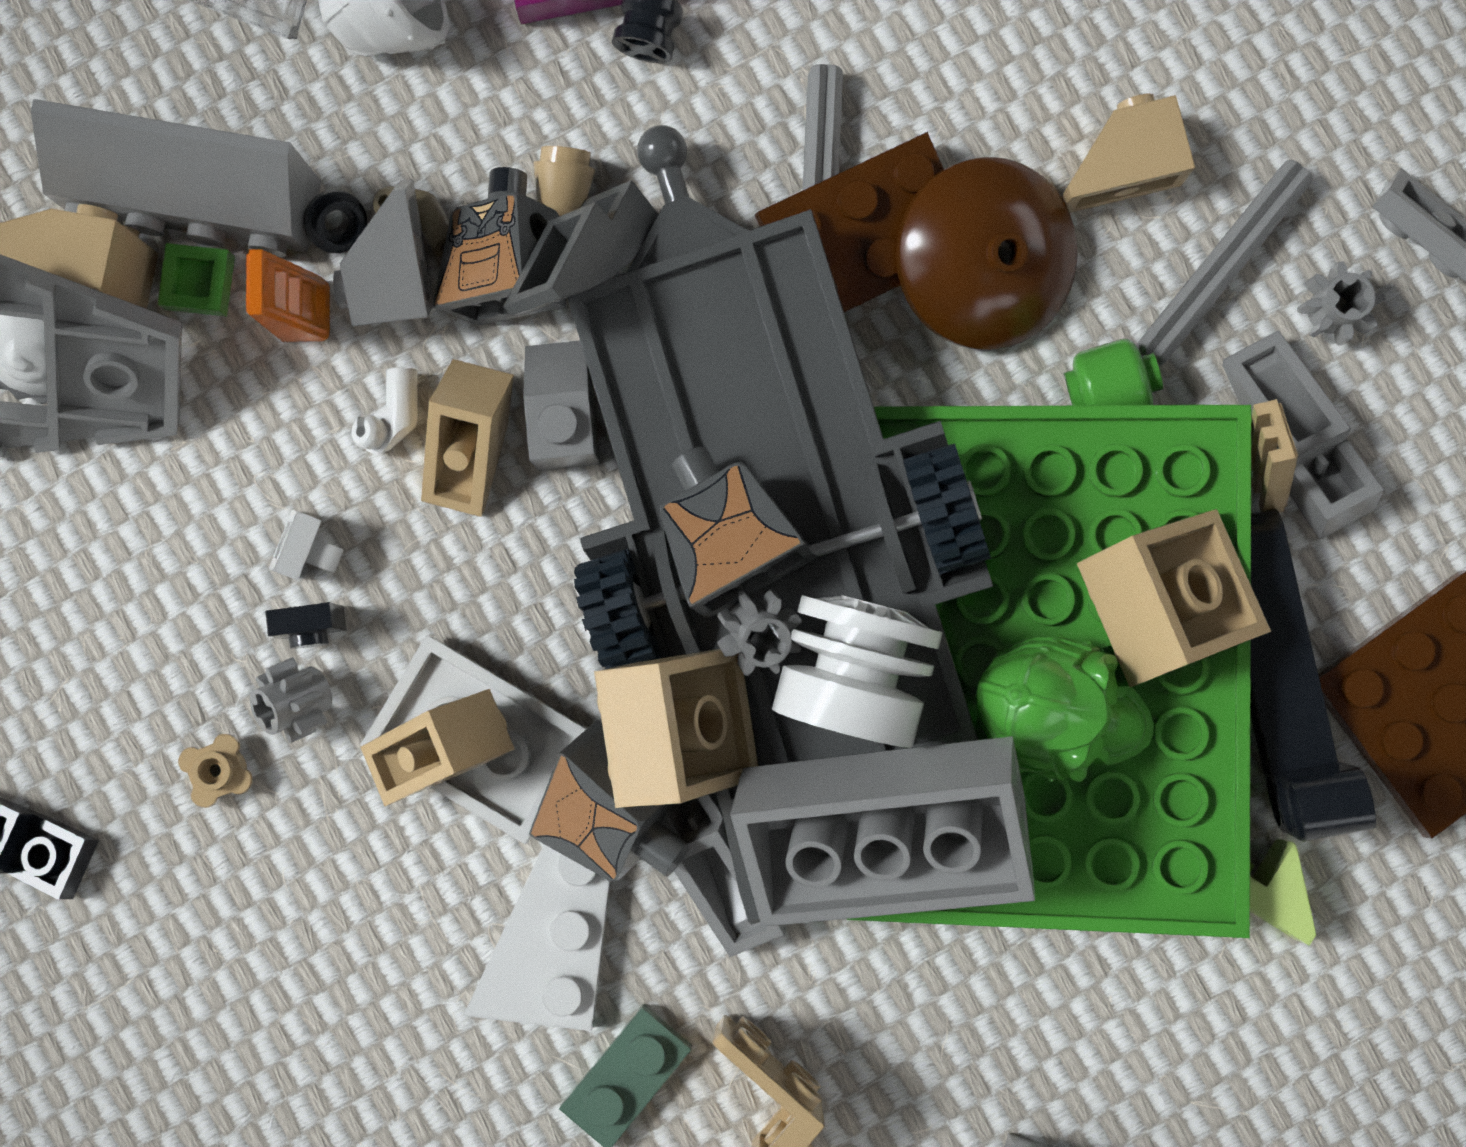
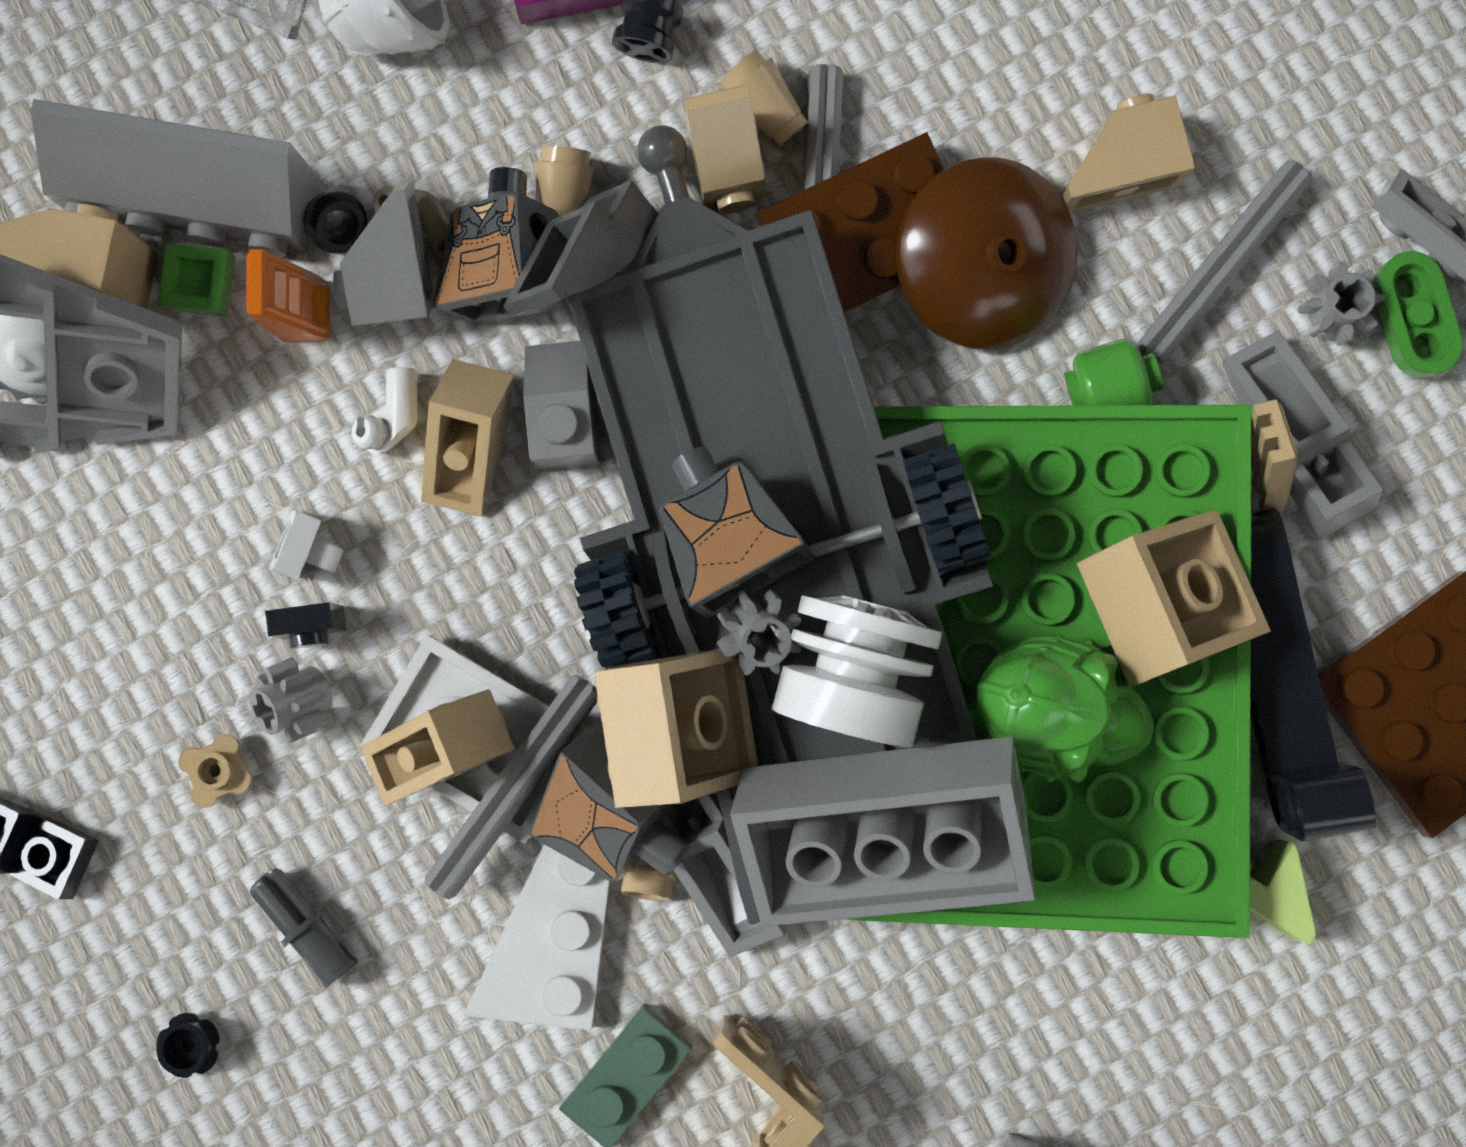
none -> black plate [156,1013,220,1078]
none -> dark grey axle [250,868,358,989]
none -> light grey axle [425,675,598,900]
none -> tan plate [621,859,681,902]
none -> tan slope [684,84,765,214]
none -> tan cone [719,50,808,147]
none -> bright green plate [1372,251,1463,379]

